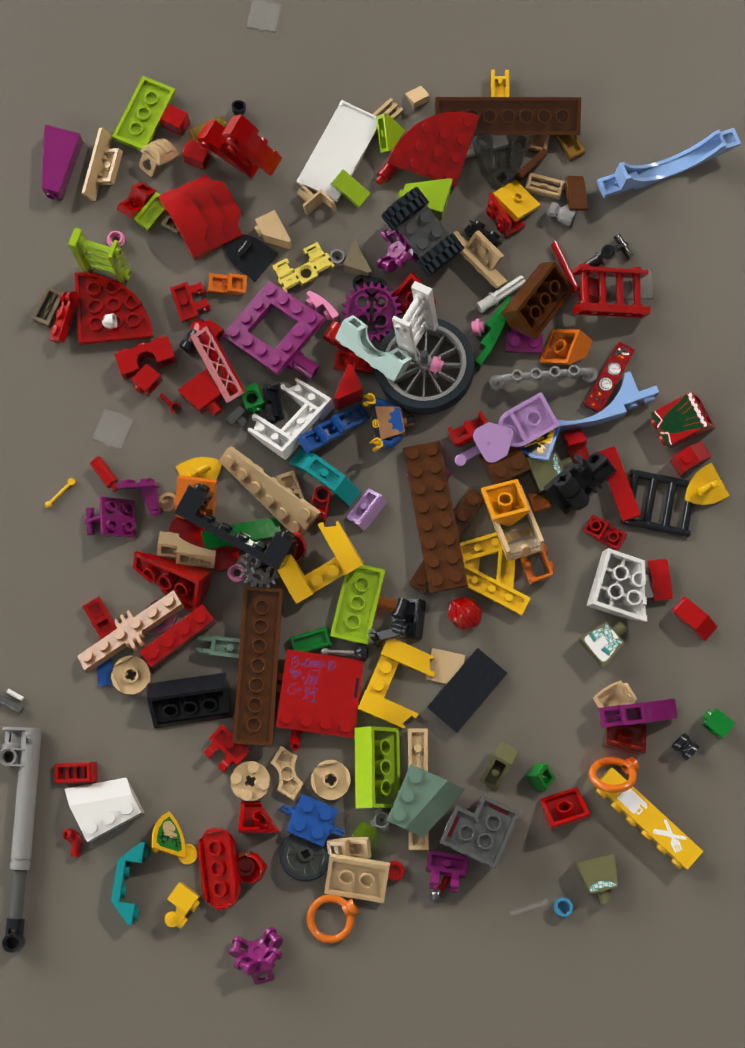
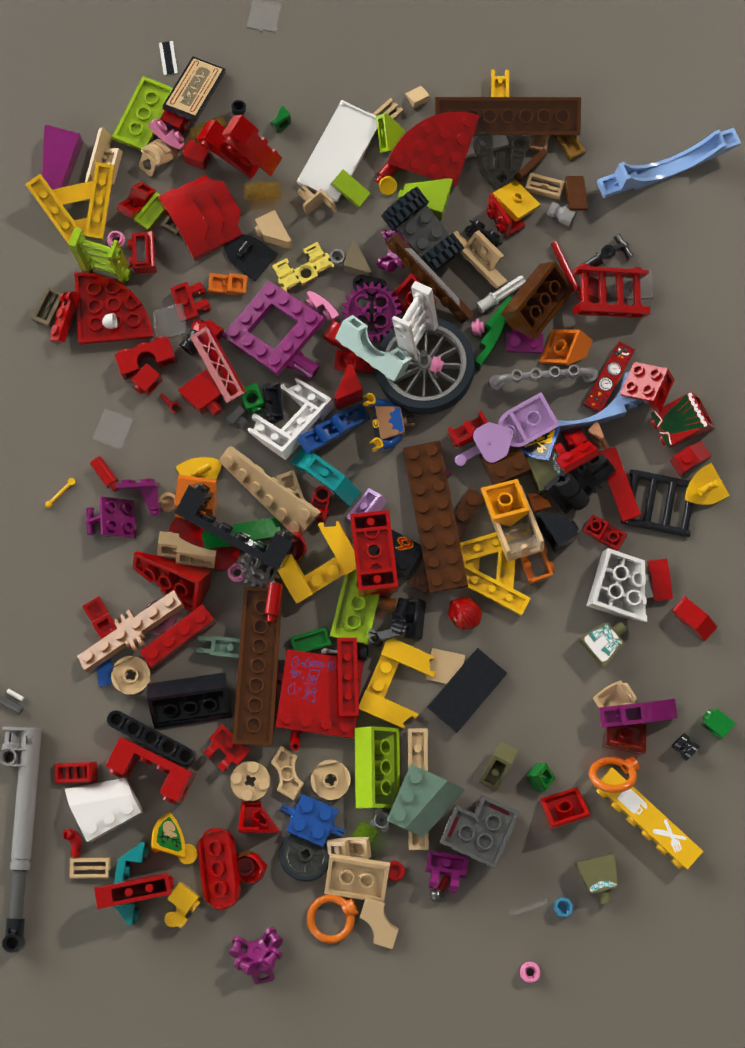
none -> yellow plate [25,162,115,243]
none -> tan tile [69,857,111,879]
none -> red slope [94,872,175,909]
none -> red plate [105,737,196,804]
none -> black beam [107,710,196,766]
none -> red window [128,231,157,274]
none -> bright pink slope [148,117,185,149]
none -> clear piece [153,303,187,338]
none -> sticker [159,41,178,75]
none -> tile [163,56,225,122]
none -> clear yellow brick [244,182,282,200]
none -> red cylinder [264,582,283,623]
none -> green slope [270,105,291,132]
none -> red plate [337,637,359,717]
none -> red plate [350,510,398,596]
none -> tan tile [360,897,399,949]
none -> black slope [375,529,422,581]
none -> yellow piece [379,176,397,195]
none -> reddish brown plate [385,232,474,323]
none -> bright pink plate [520,962,540,983]
none -> black slope [535,511,579,553]
none -> red plate [553,433,600,473]
none -> nougat slope [588,421,608,449]
none -> bracket [620,362,675,412]

